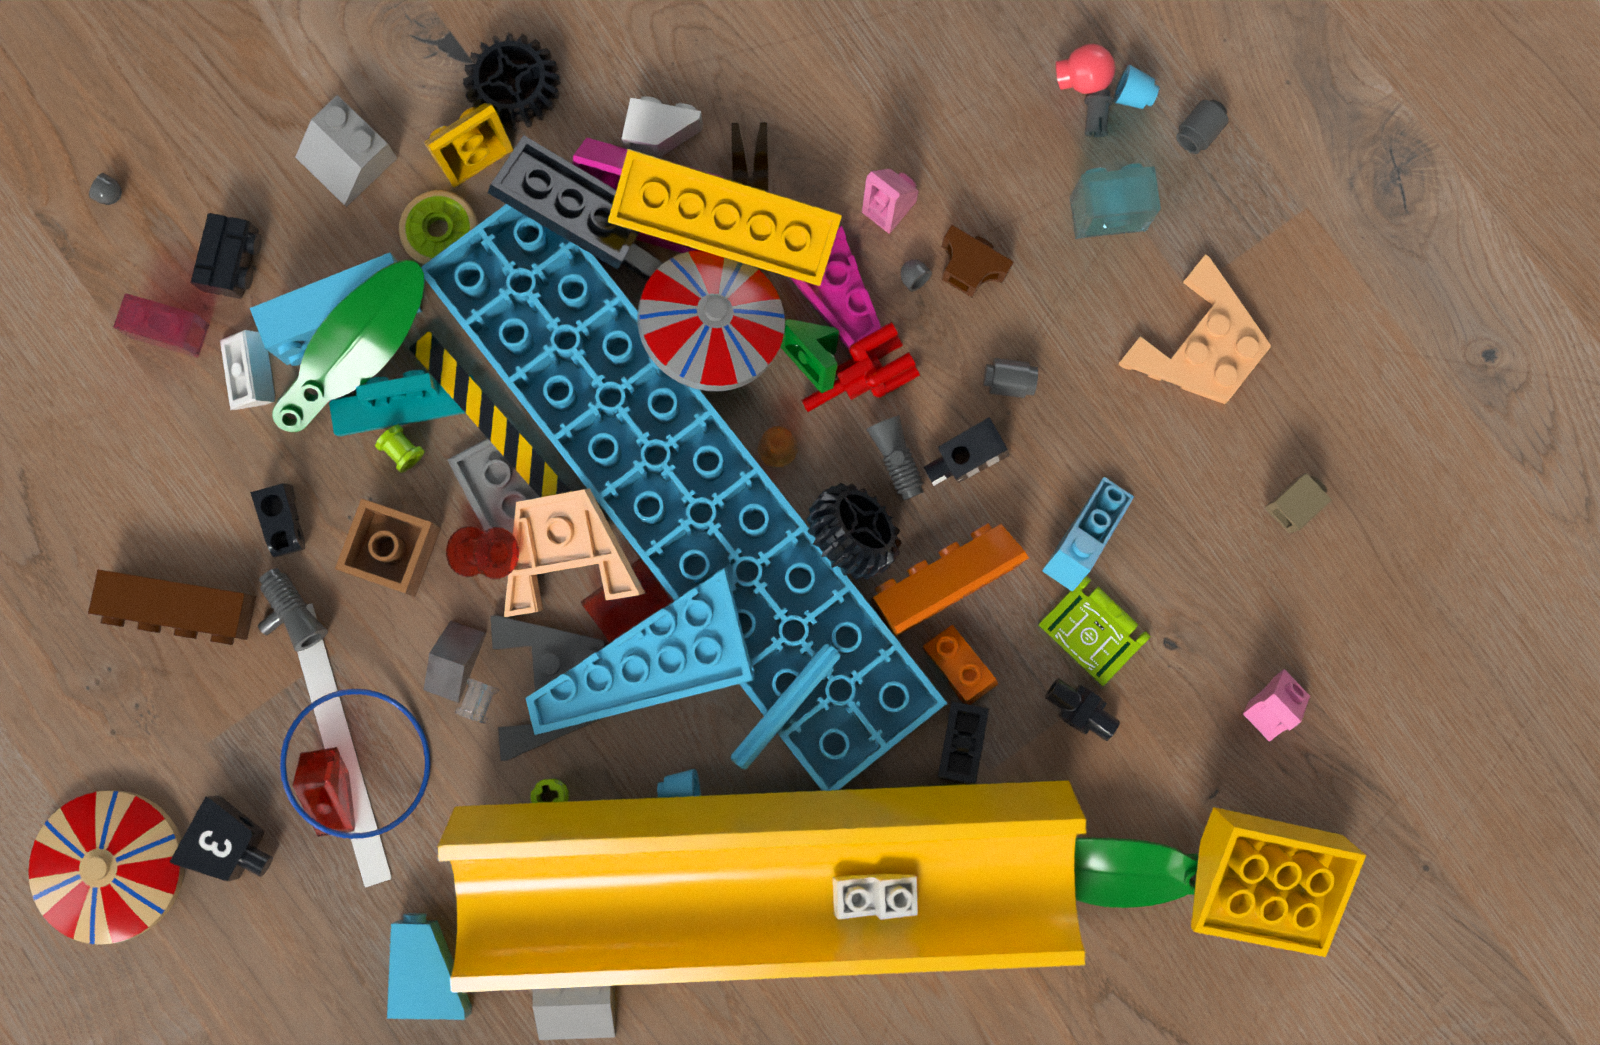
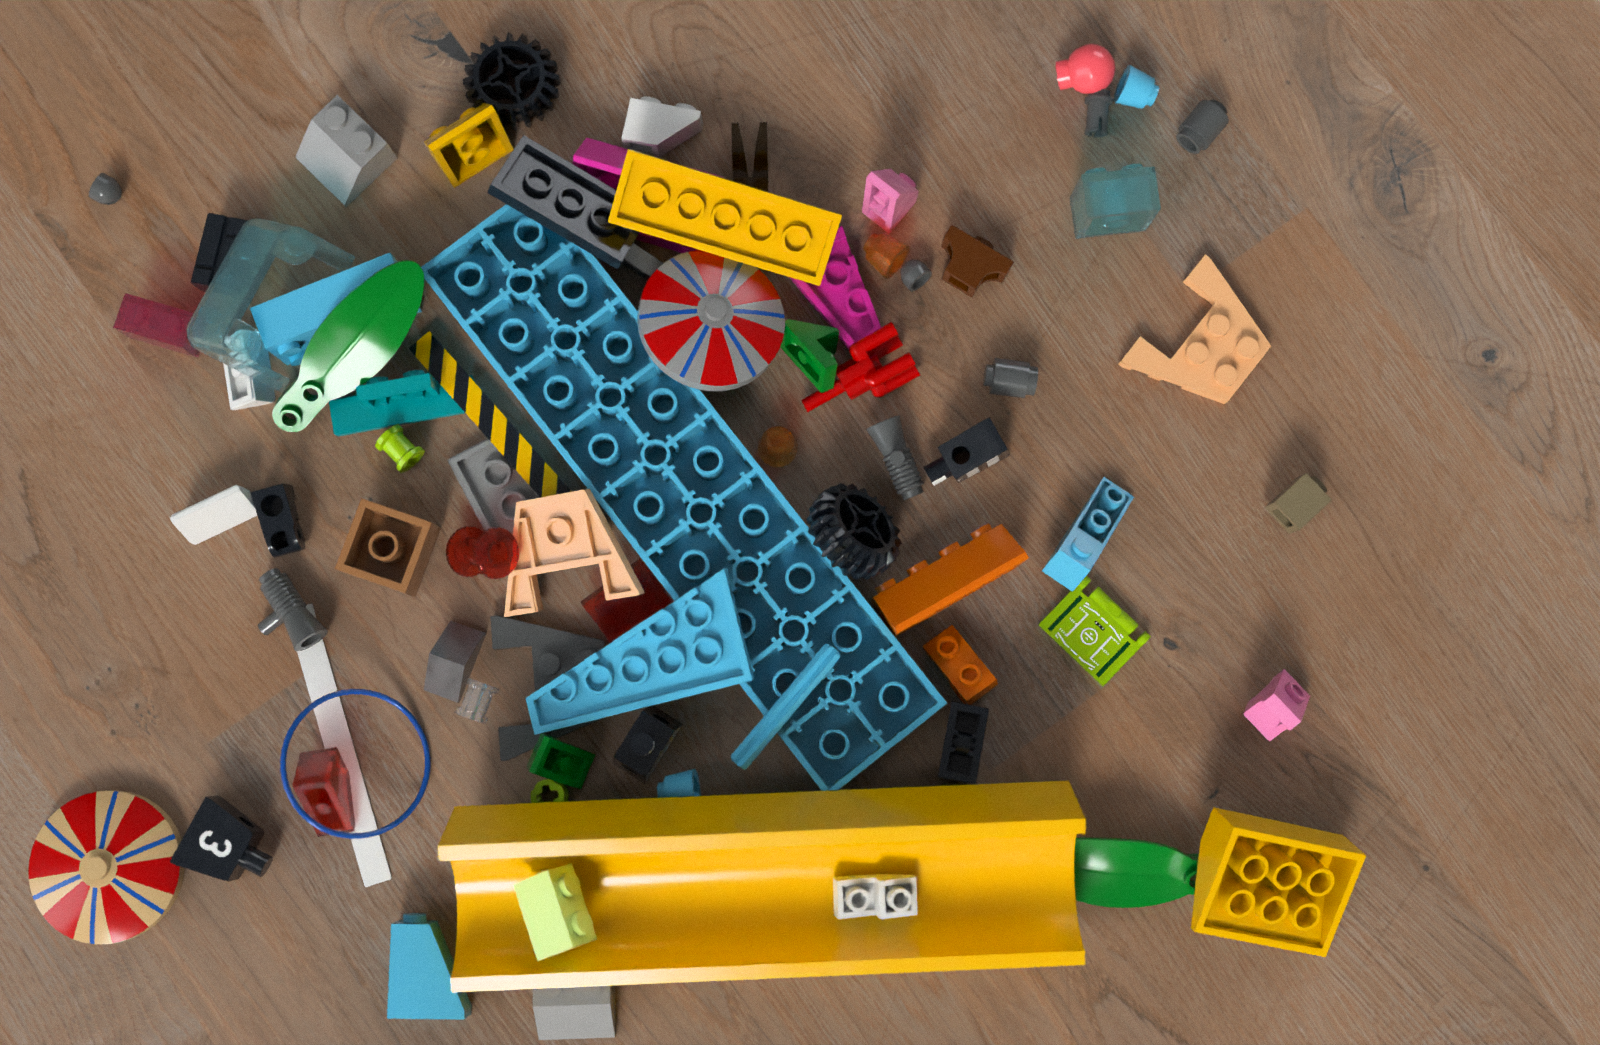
reddish brown brick [88,569,256,645] -> none
lime wheel [399,190,478,265] -> none
black axle [1045,678,1120,741] -> none
none -> white slope [169,485,257,545]
none -> clear light blue windscreen [187,218,355,393]
none -> yellowish green brick [513,863,597,961]
none -> green slope [527,733,596,789]
none -> black torso [613,705,683,784]
none -> clear orange hat [863,233,910,279]

